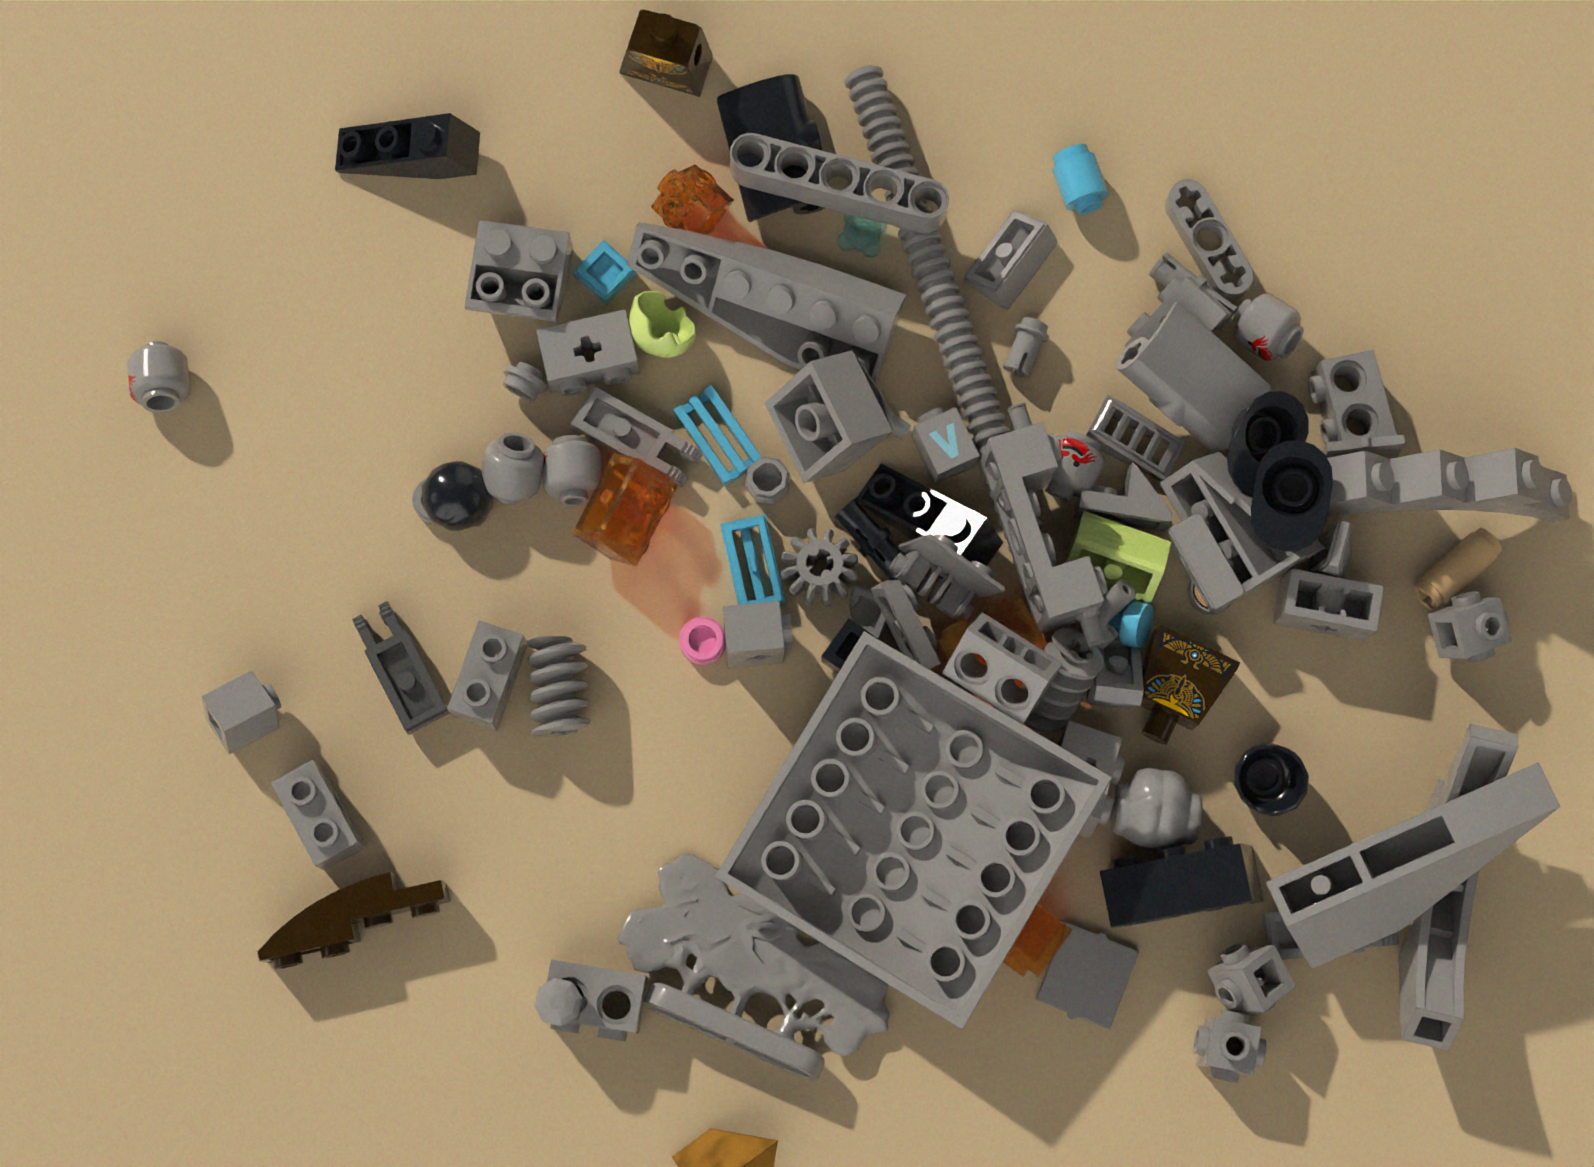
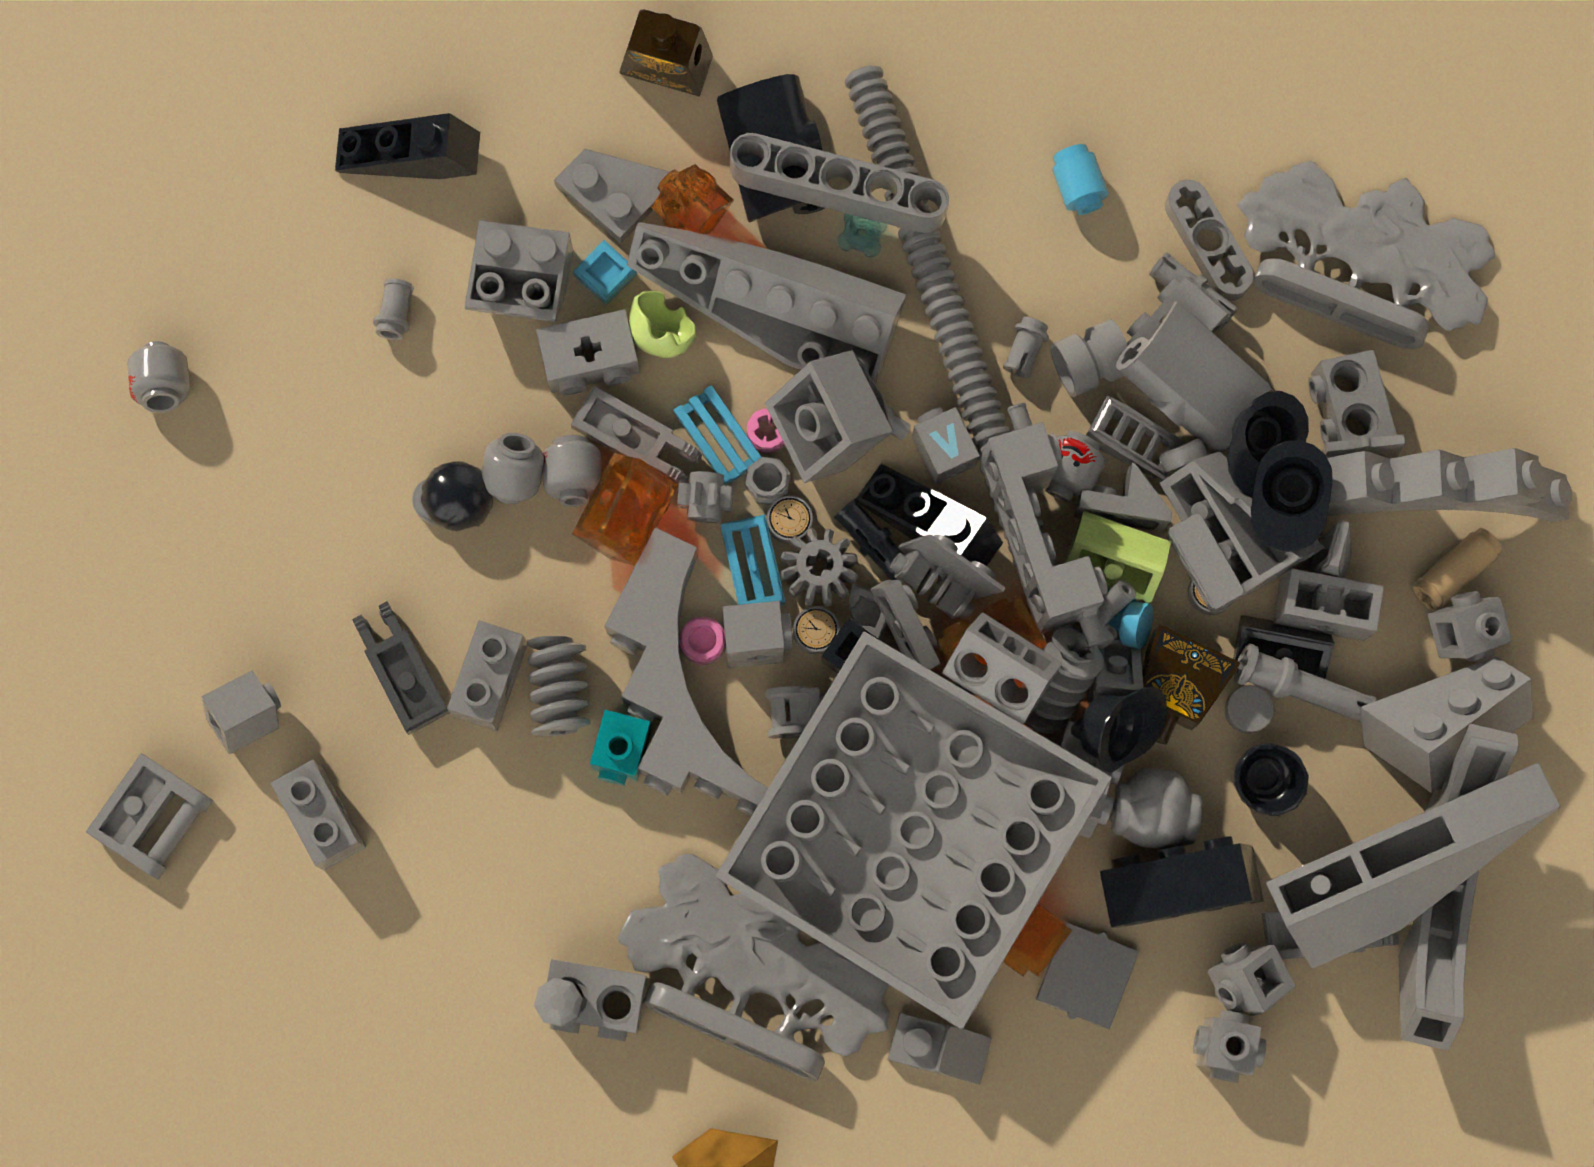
dark brown slope [257,872,450,969] -> none
light grey plate [502,362,547,402] -> none
light grey slope [963,210,1057,310] -> none
light grey head [1233,294,1304,361] -> none
none -> light grey plate [86,753,214,880]
none -> light grey pin [373,279,414,340]
none -> light grey wing [554,149,679,244]
none -> teal brick [590,710,652,786]
none -> light grey arch [605,527,768,816]
none -> light grey gear [677,471,733,523]
none -> bright pink bush [747,408,784,453]
none -> light grey connector [765,686,825,739]
none -> tile [767,496,813,544]
none -> tile [793,606,840,655]
none -> light grey slope [887,1013,992,1085]
none -> light grey wheel [1050,319,1128,398]
none -> black piece [1070,686,1167,773]
none -> light grey tile [1159,438,1208,472]
none -> light grey tile [1225,685,1274,734]
none -> black slope [1233,615,1335,679]
none -> light grey pin [1234,644,1377,724]
none -> light grey plant [1237,161,1495,349]
none -> light grey wedge [1360,656,1533,793]

